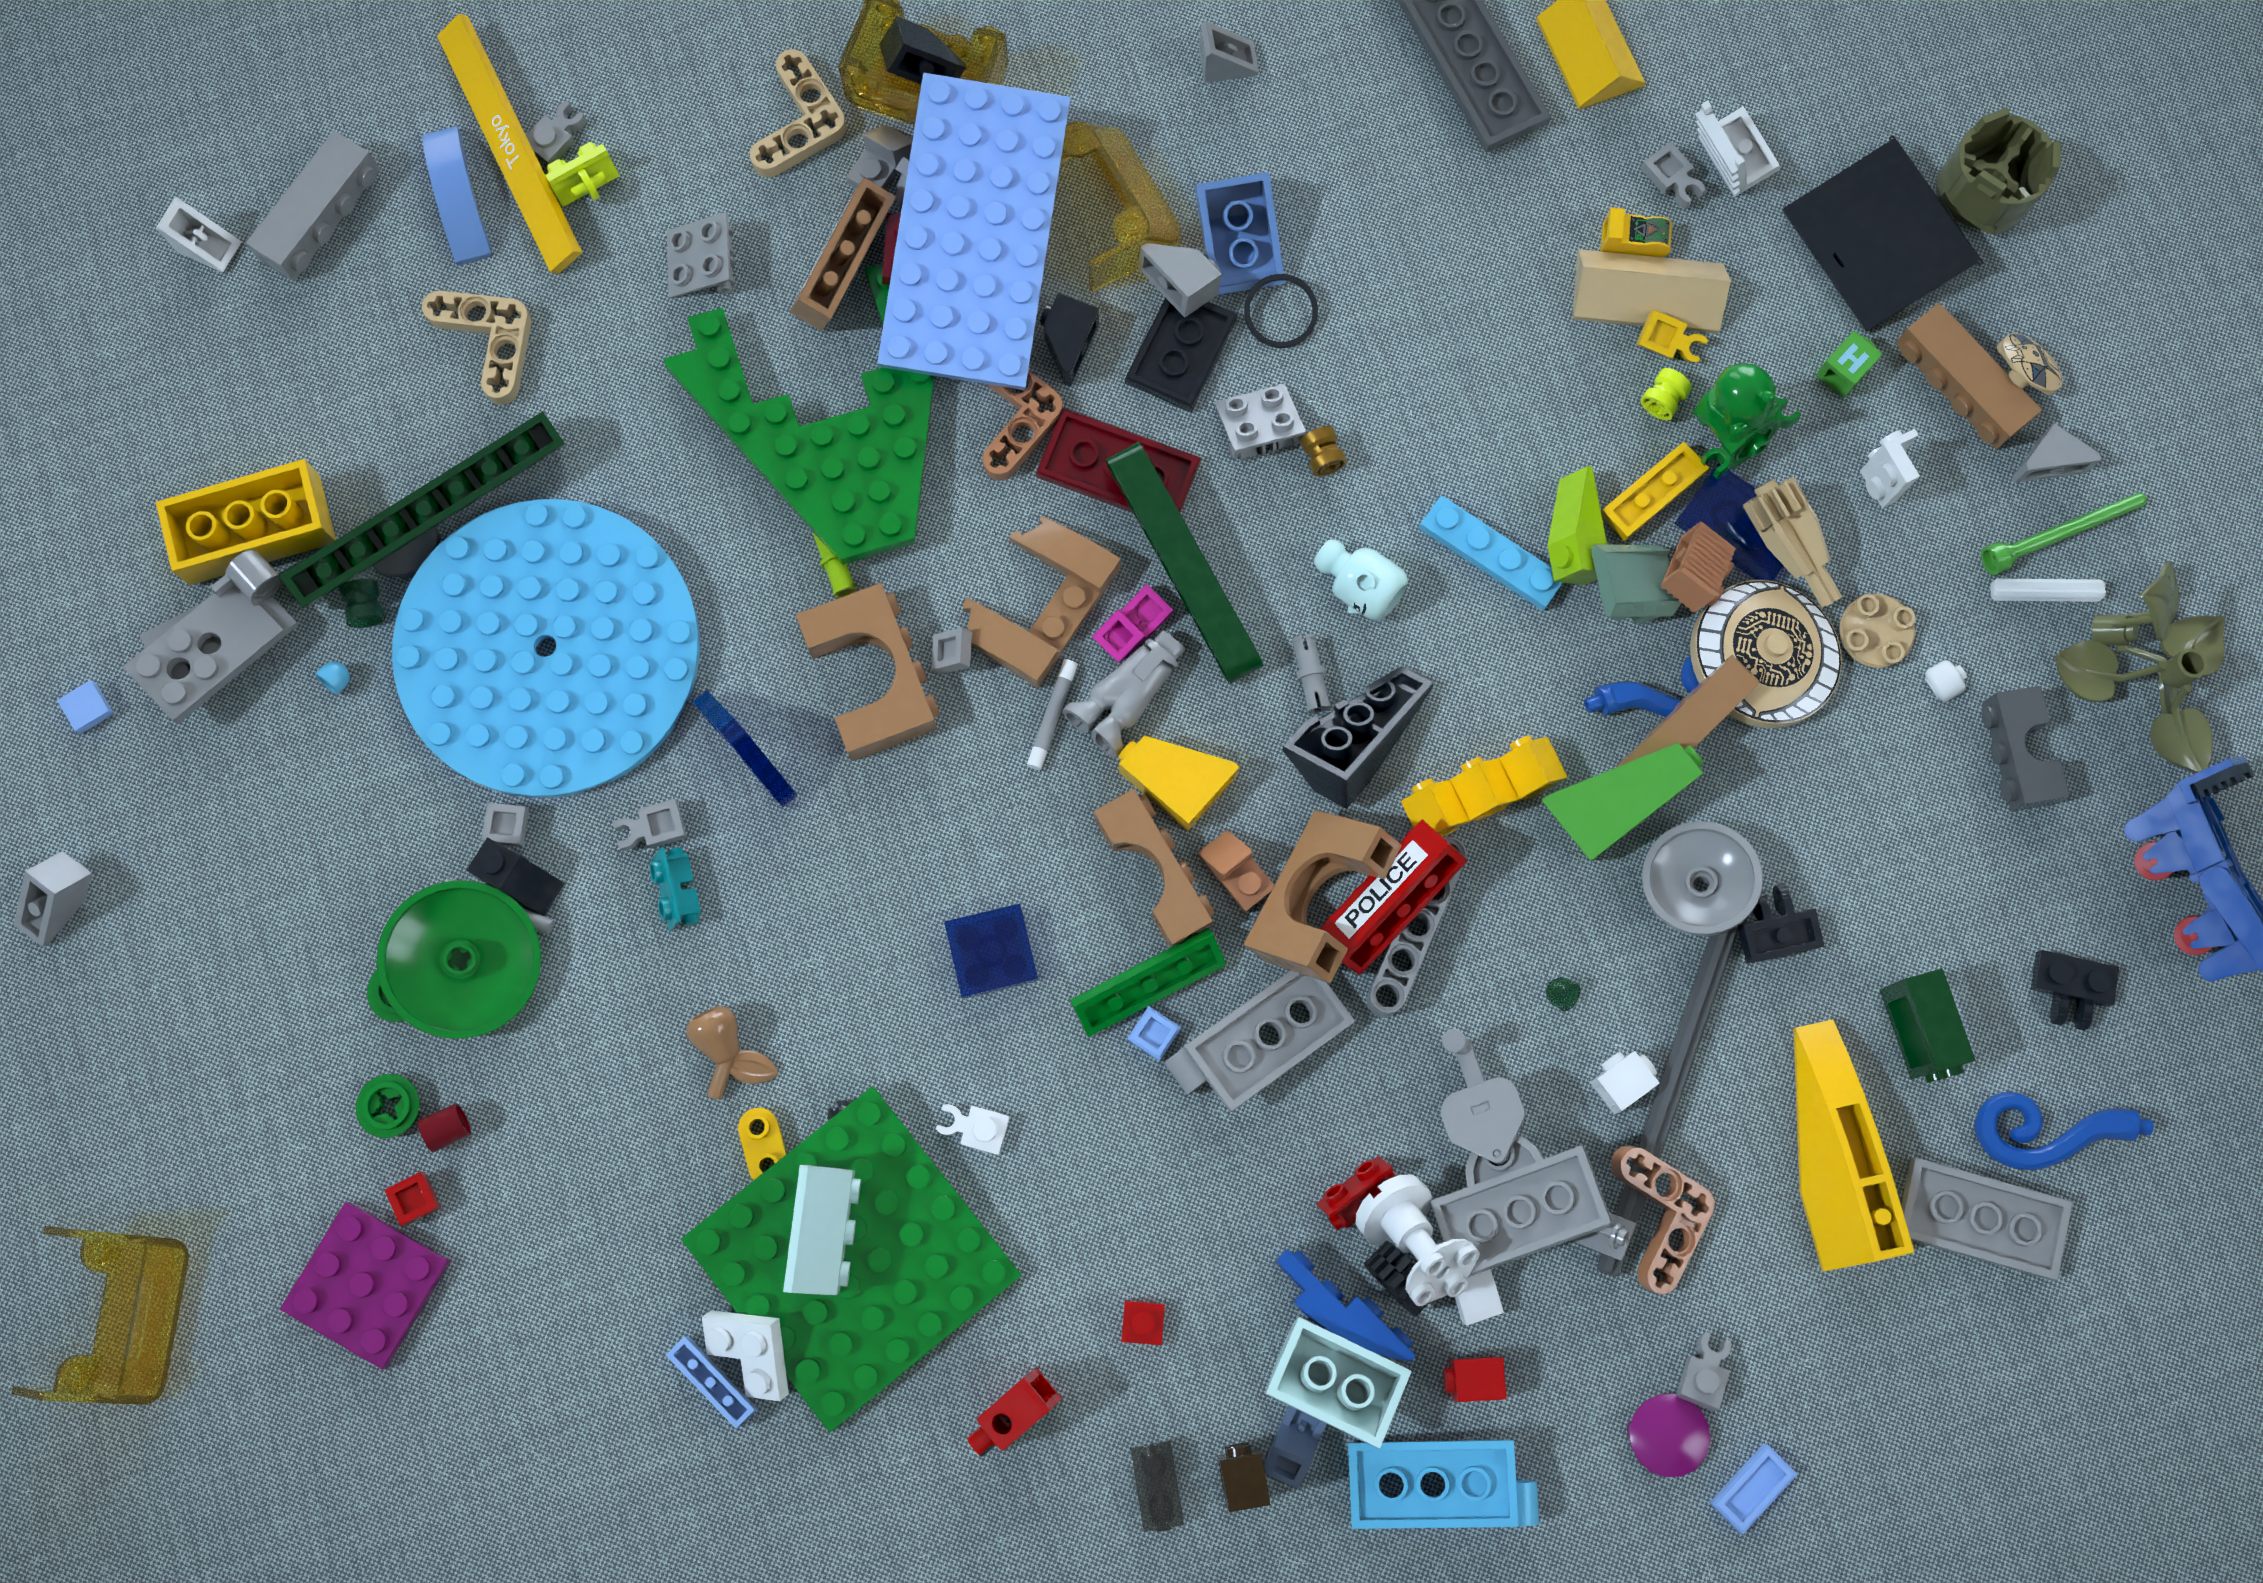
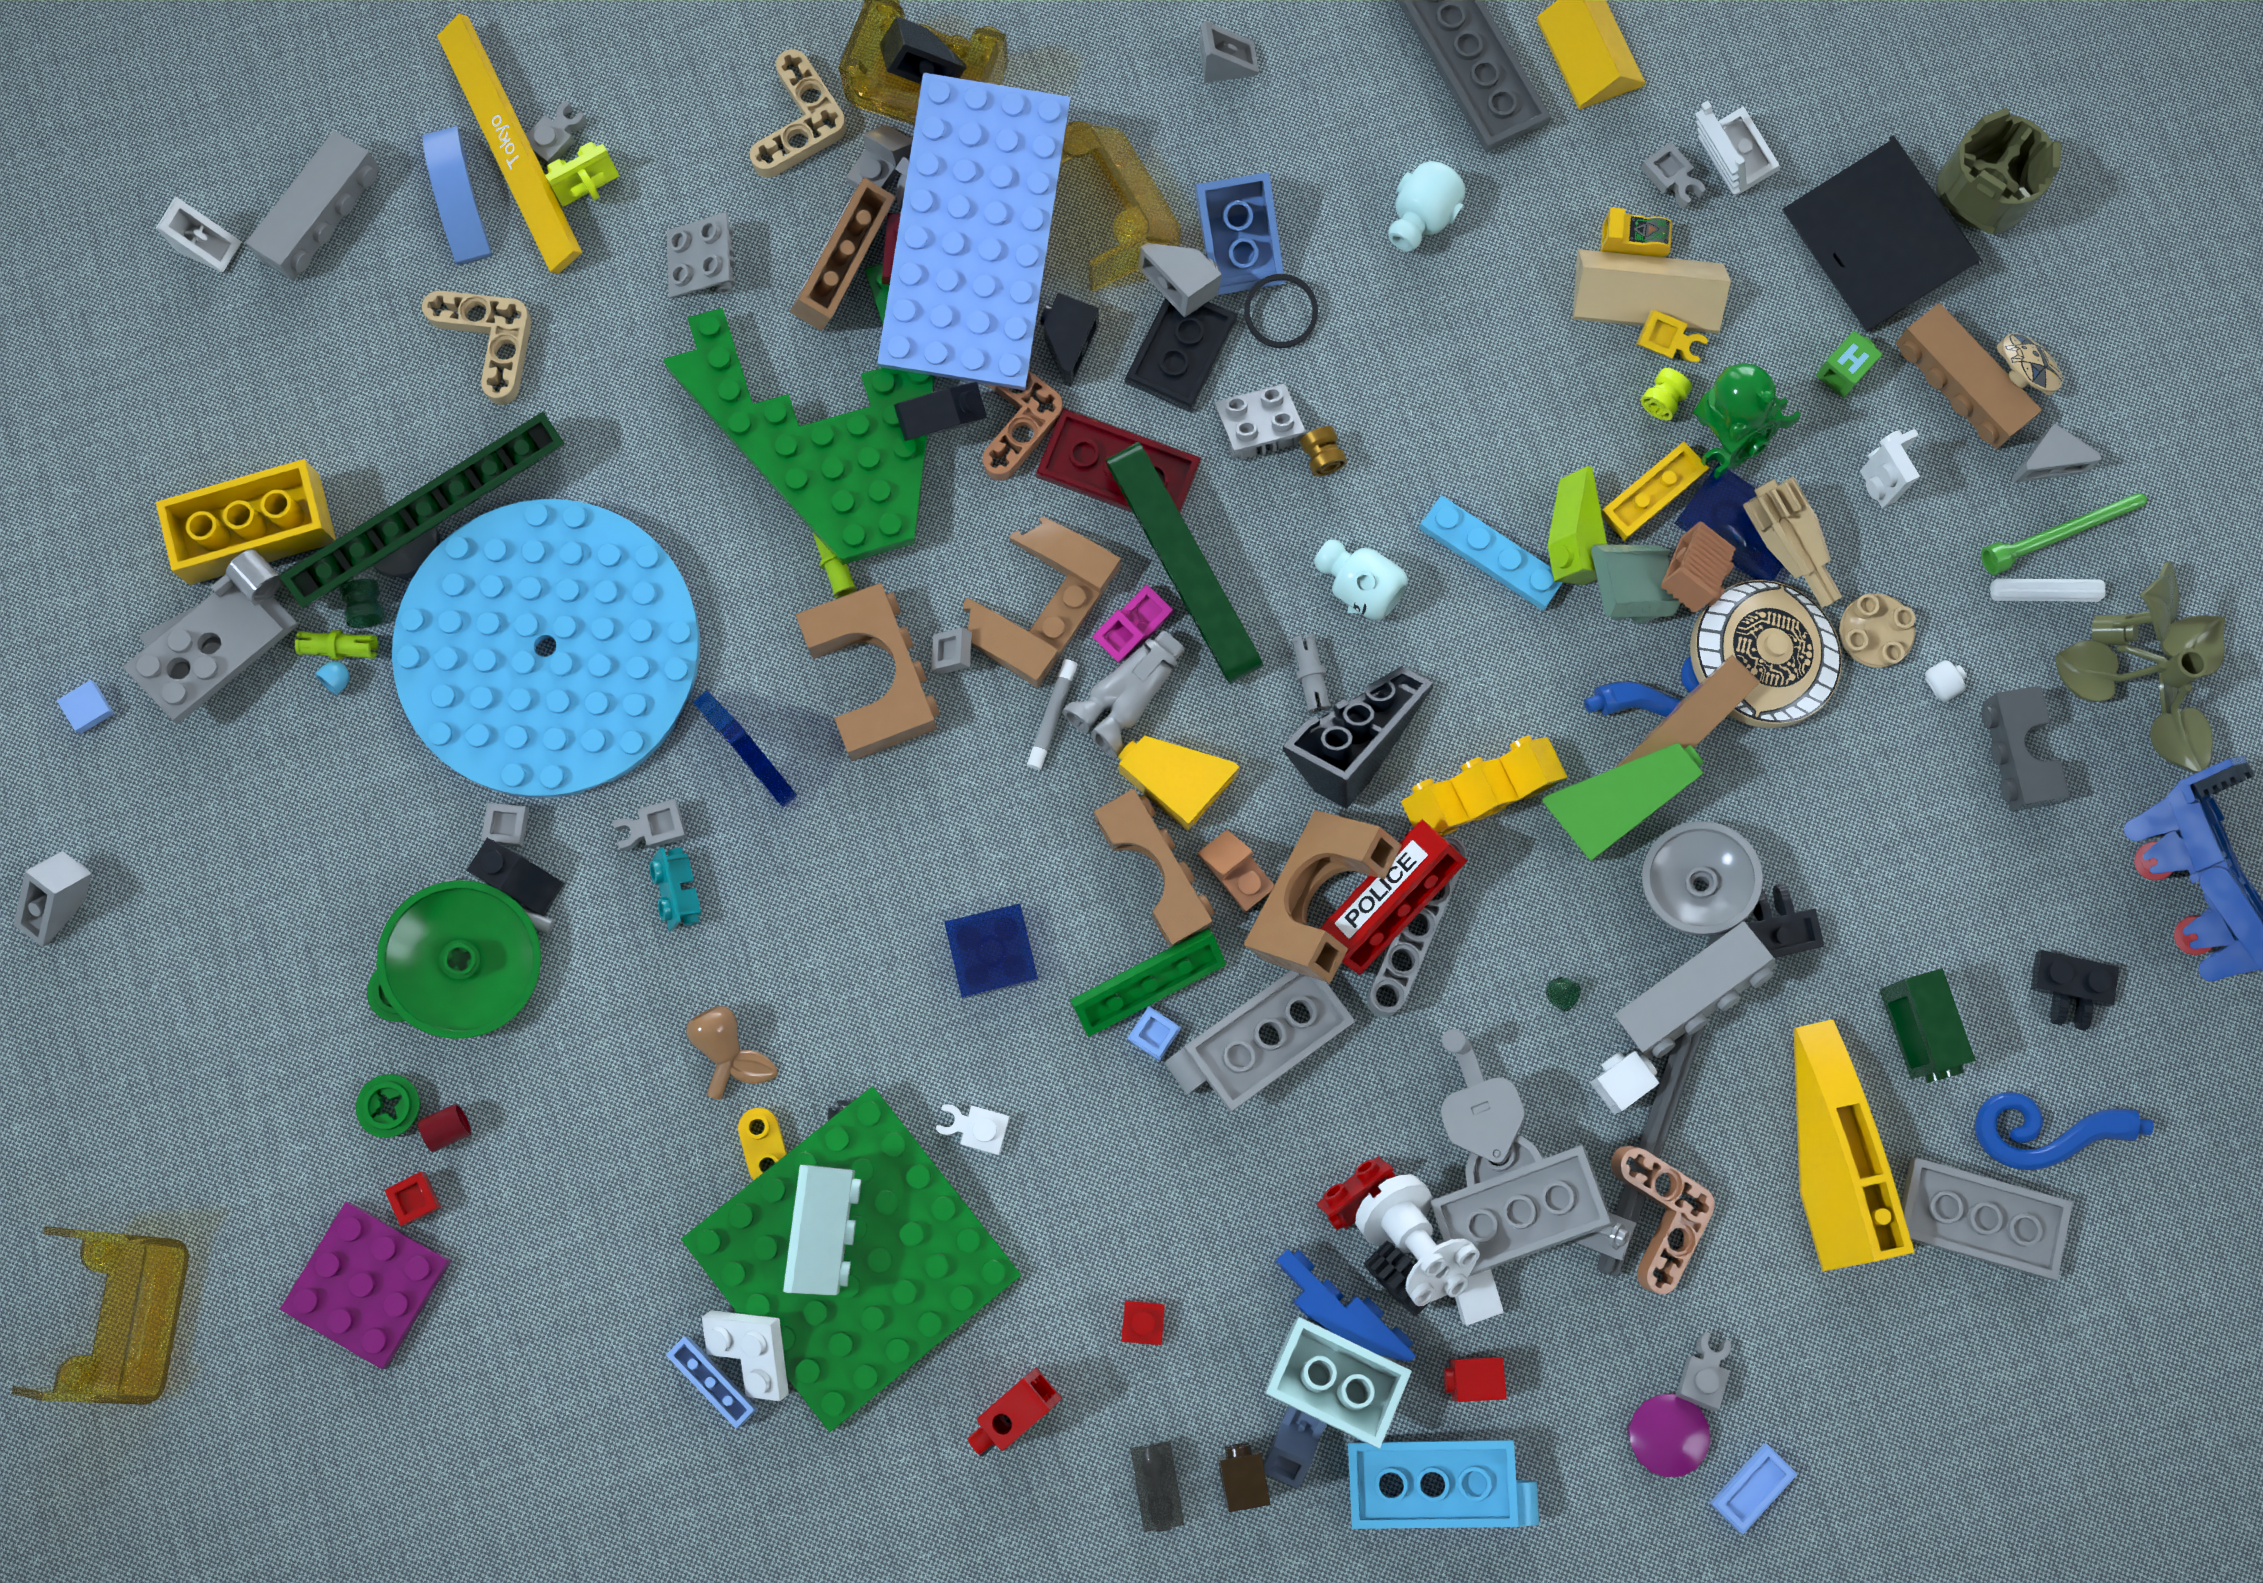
none -> lime pin [295,630,378,660]
none -> black slope [894,382,987,441]
none -> light aqua piece [1388,161,1465,252]
none -> light grey brick [1614,921,1776,1059]

